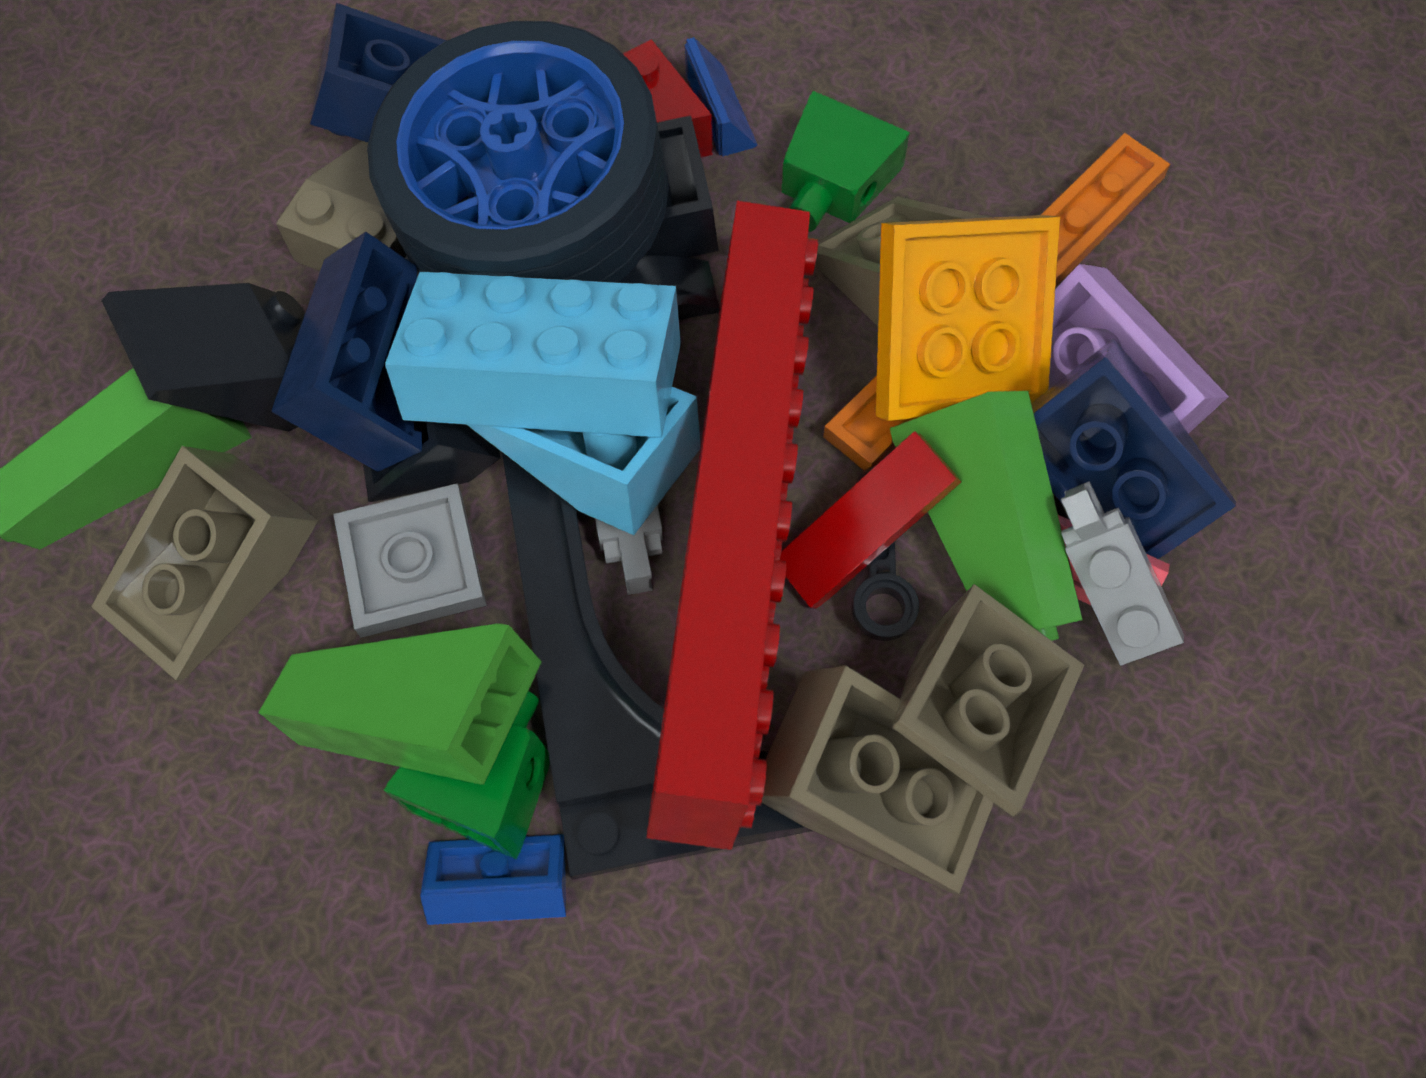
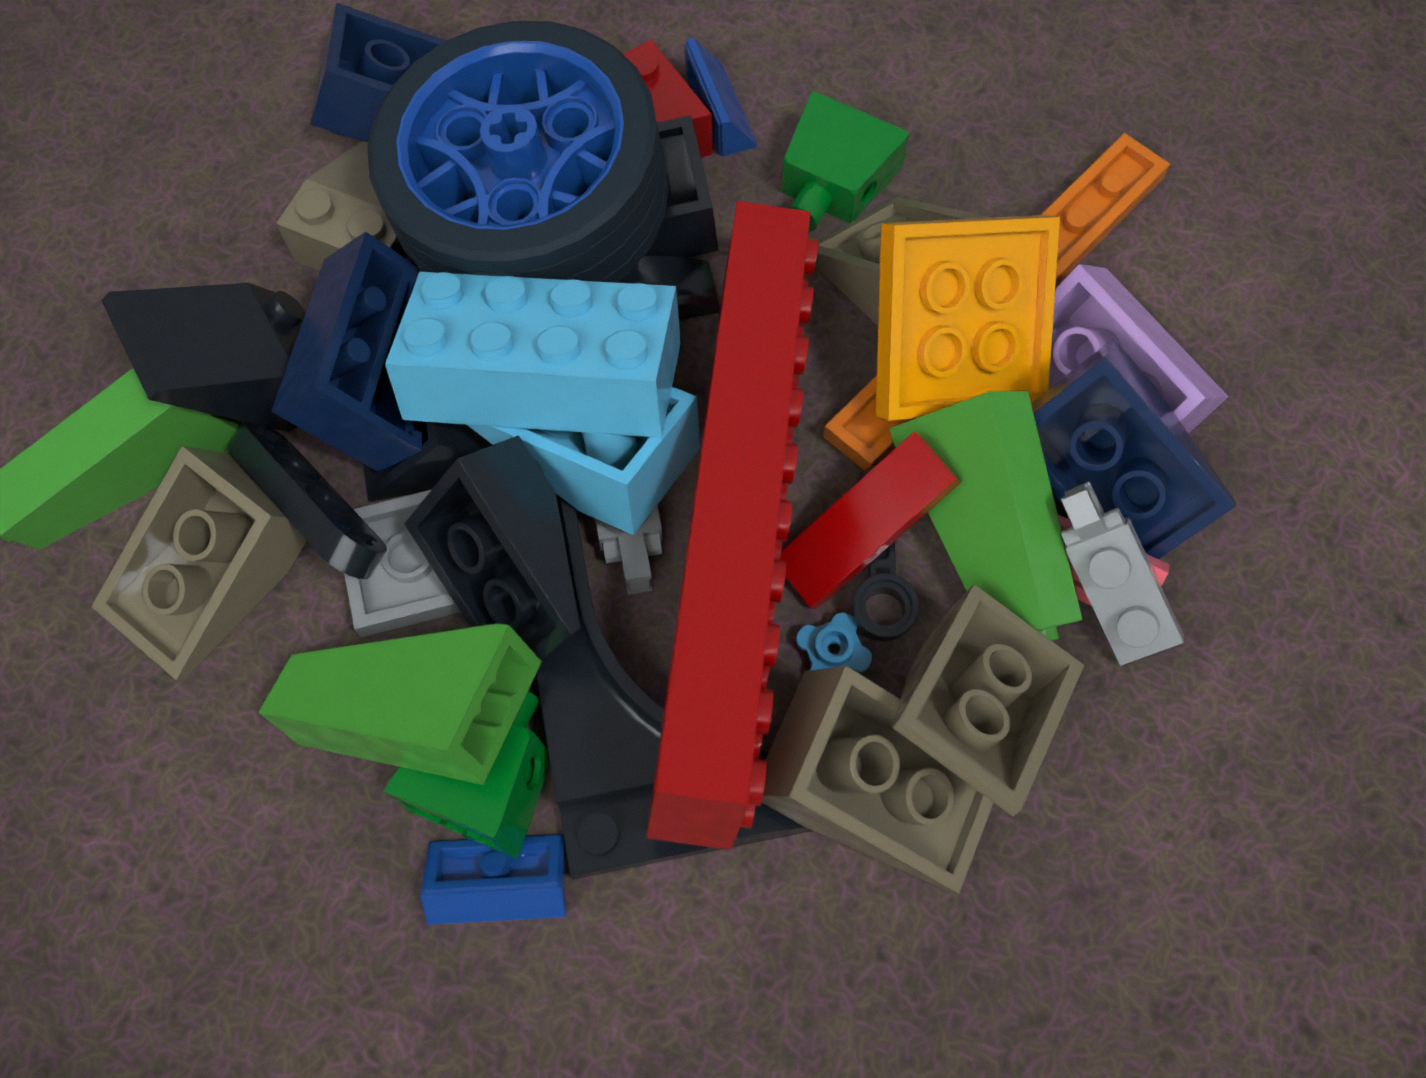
none -> black beam [227,421,387,579]
none -> black slope [404,435,581,663]
none -> dark azure plate [796,613,872,673]

